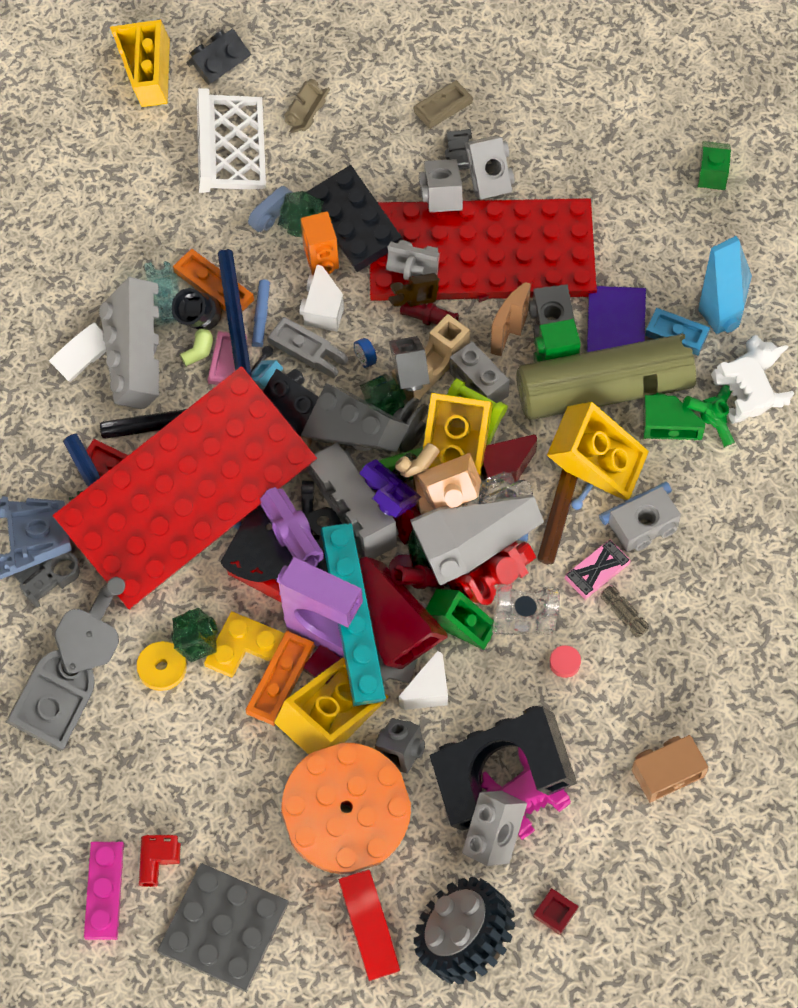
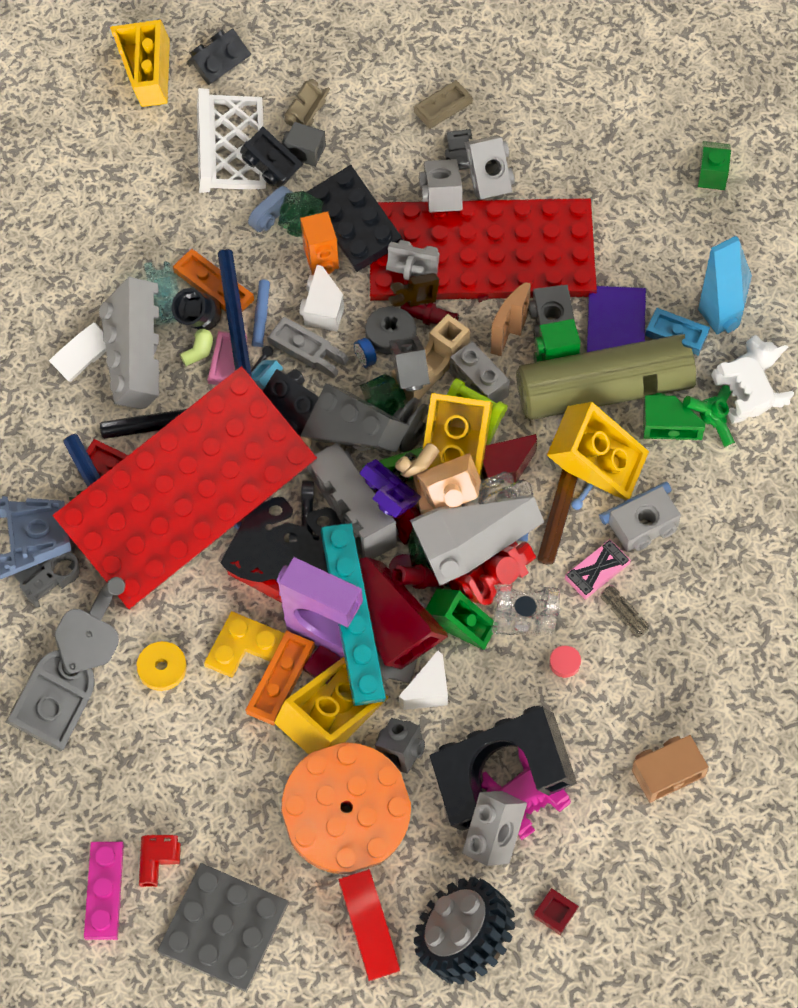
clear green brick [171,608,218,663] -> none
medium lavender piece [260,487,324,567] -> none
none -> black bracket [240,126,303,187]
none -> dark grey brick [282,122,326,167]
none -> dark grey piece [365,306,417,354]

